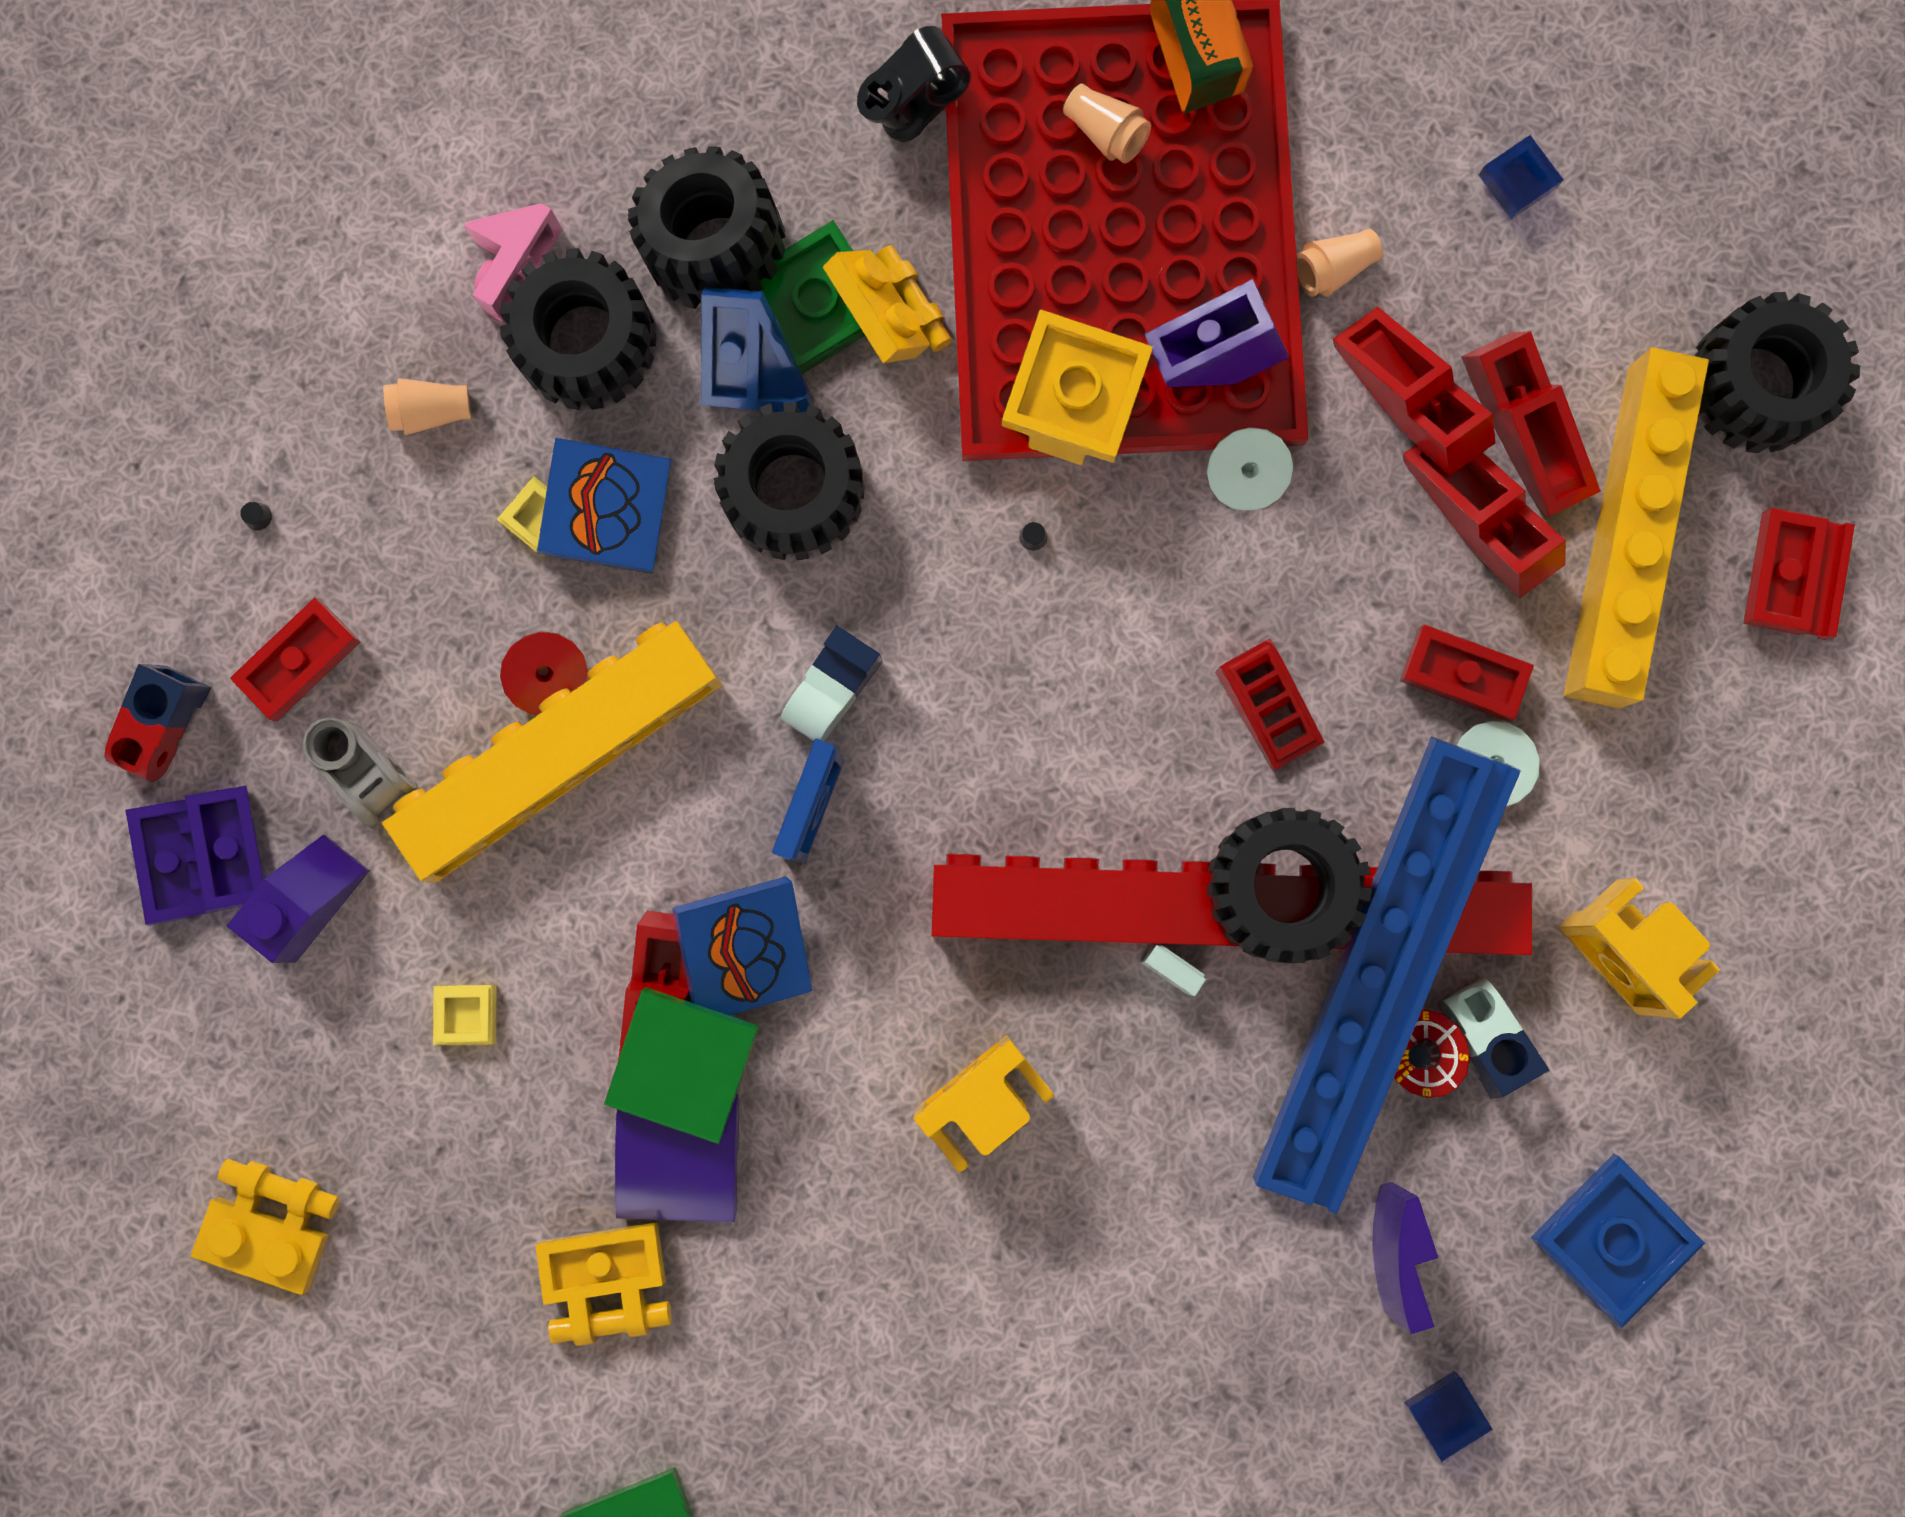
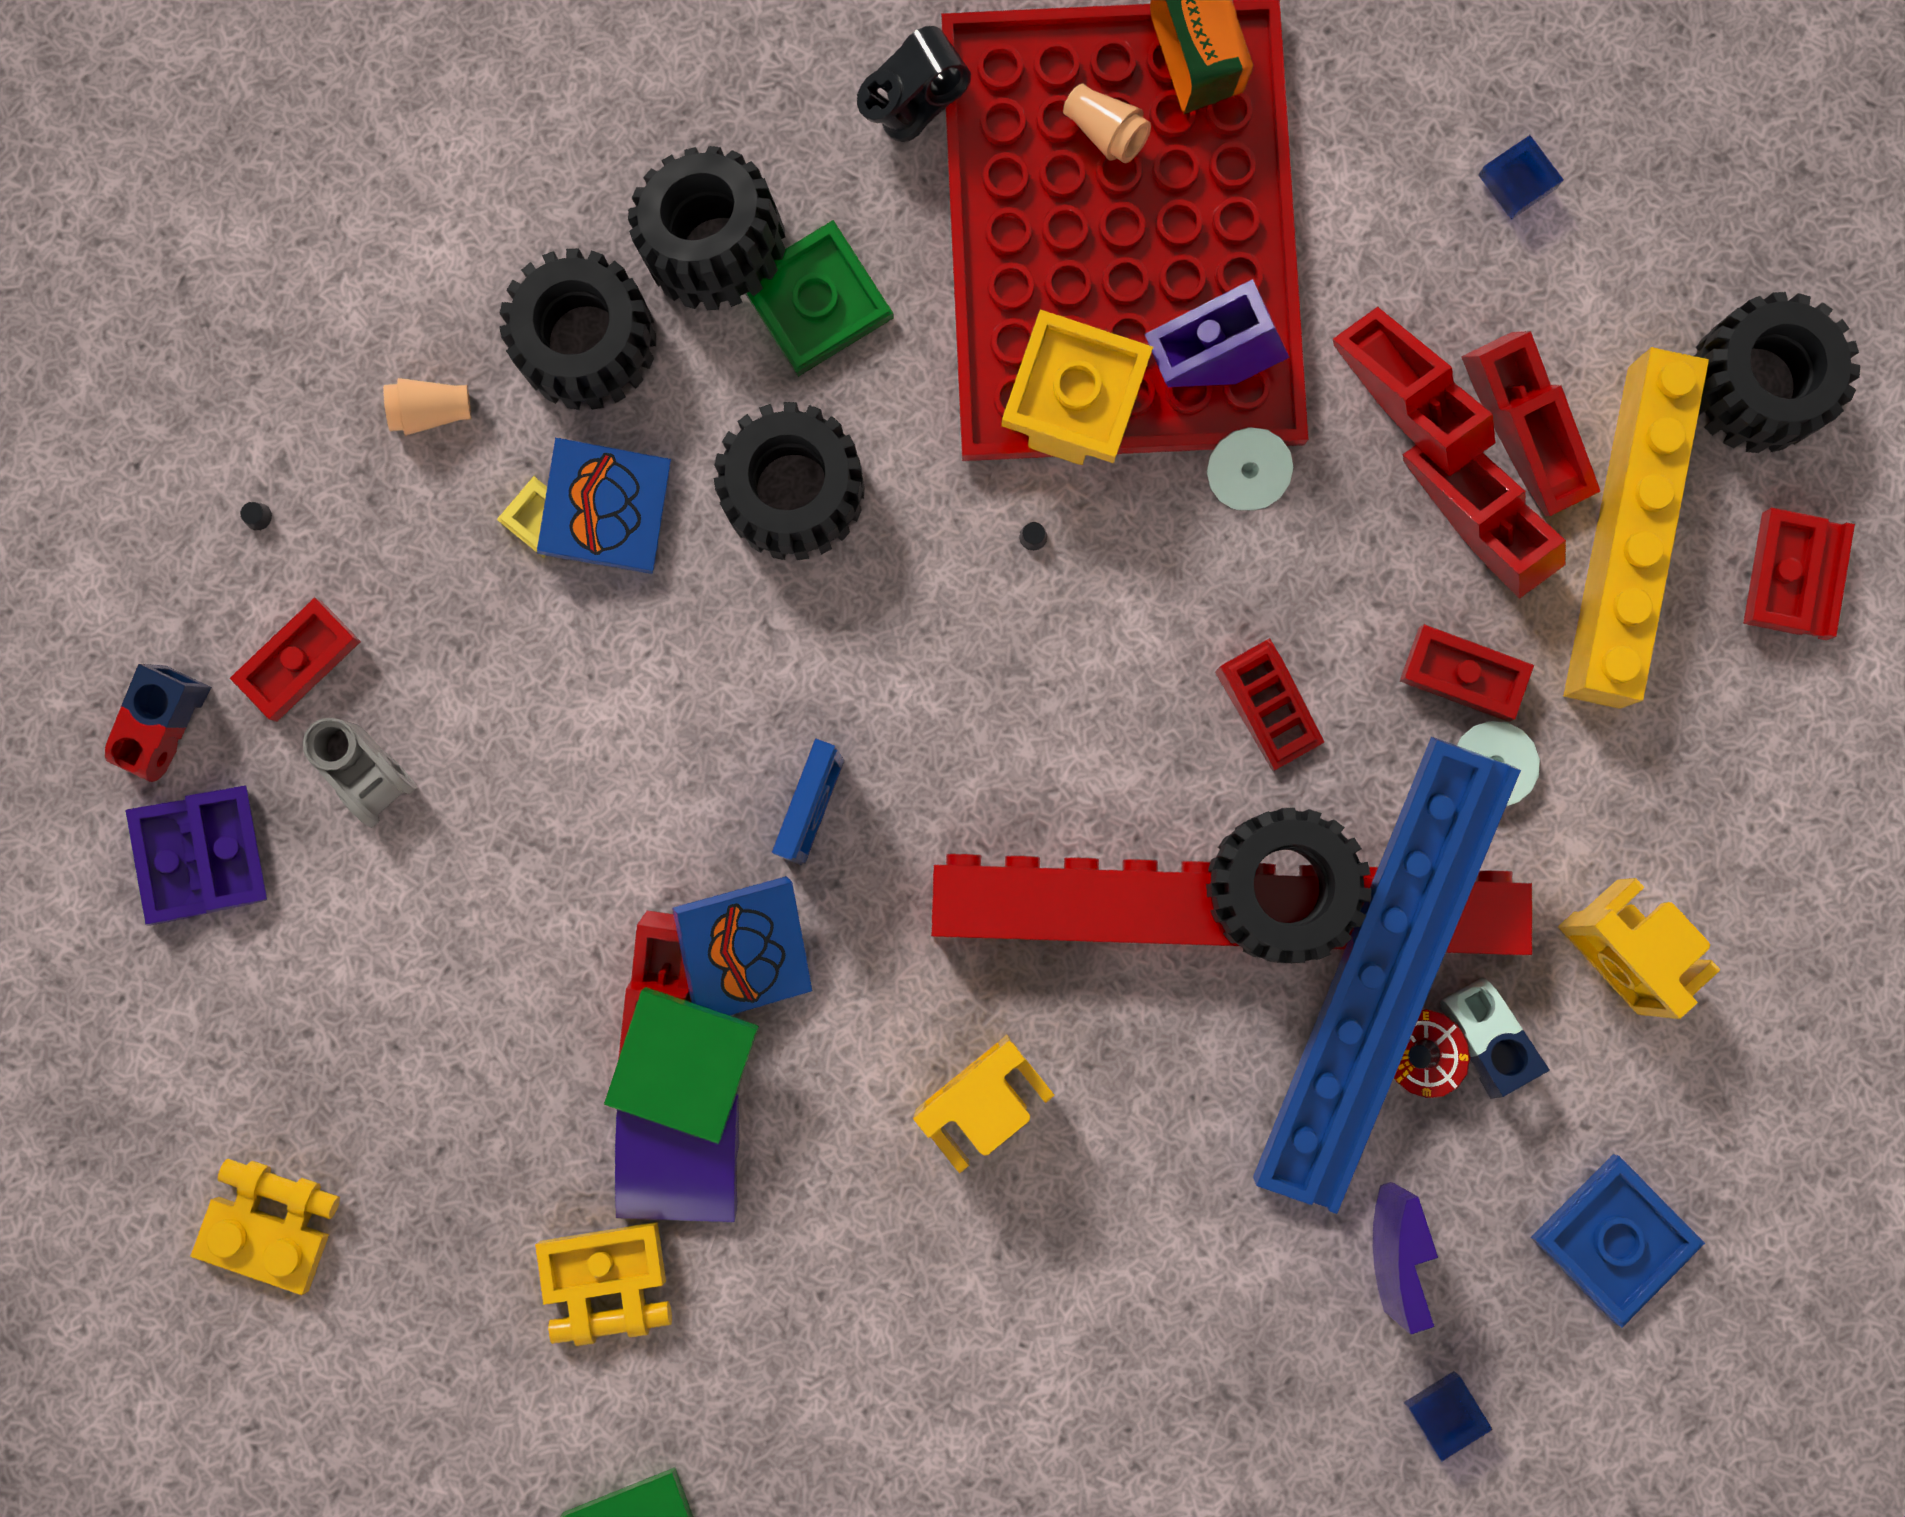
dark purple slope [226,835,370,963] -> none
yellow brick [382,621,723,883] -> none
light yellow tile [433,985,497,1046] -> none
bright pink slope [464,203,562,324] -> none
red piece [500,631,588,715] -> none
blue wing [701,287,813,412] -> none
leg [780,625,883,741] -> none
yellow plate [823,245,953,364] -> none
light aqua tile [1140,944,1207,997] -> none
light nougat cone [1296,229,1383,297] -> none

